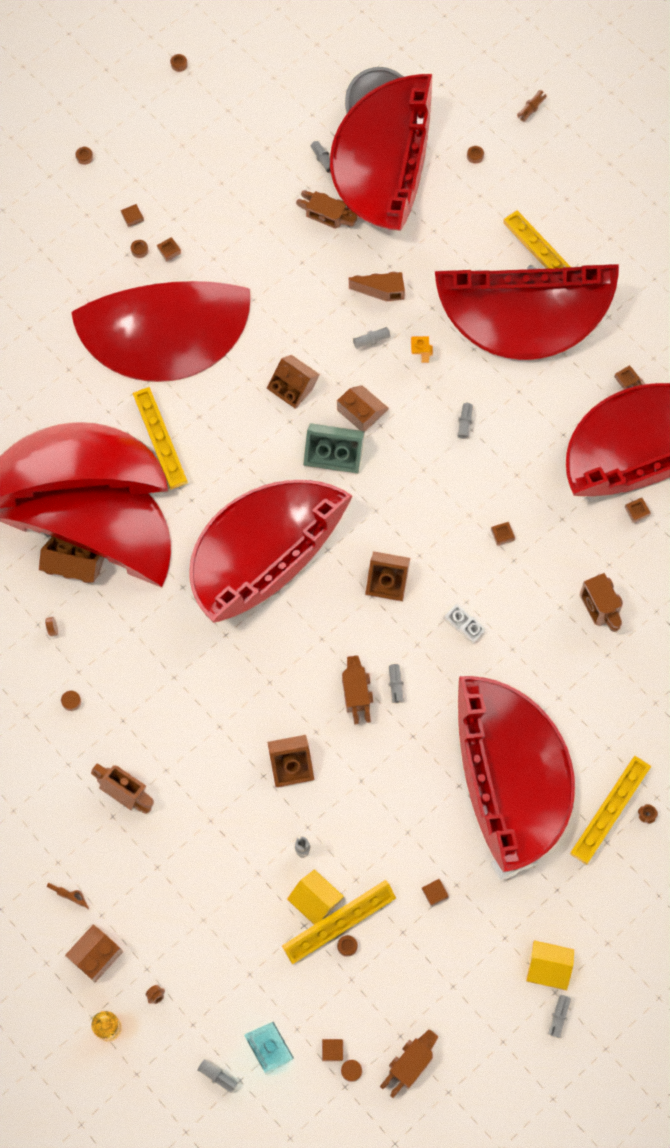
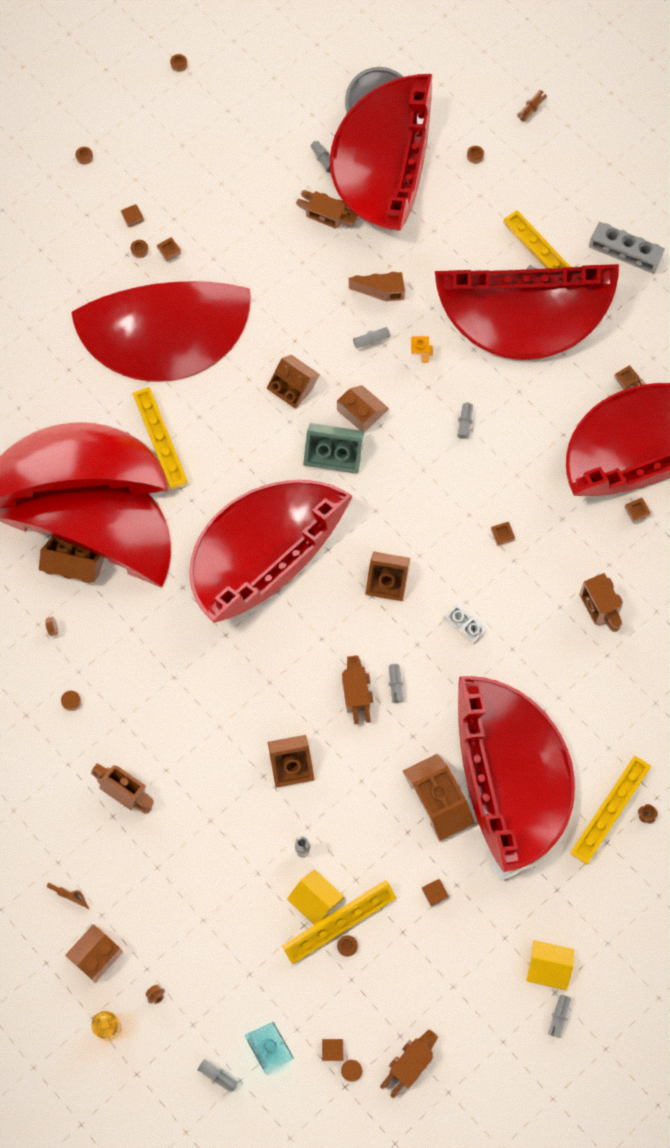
none -> dark orange slope [402,753,475,842]
none -> light grey brick [589,221,665,274]

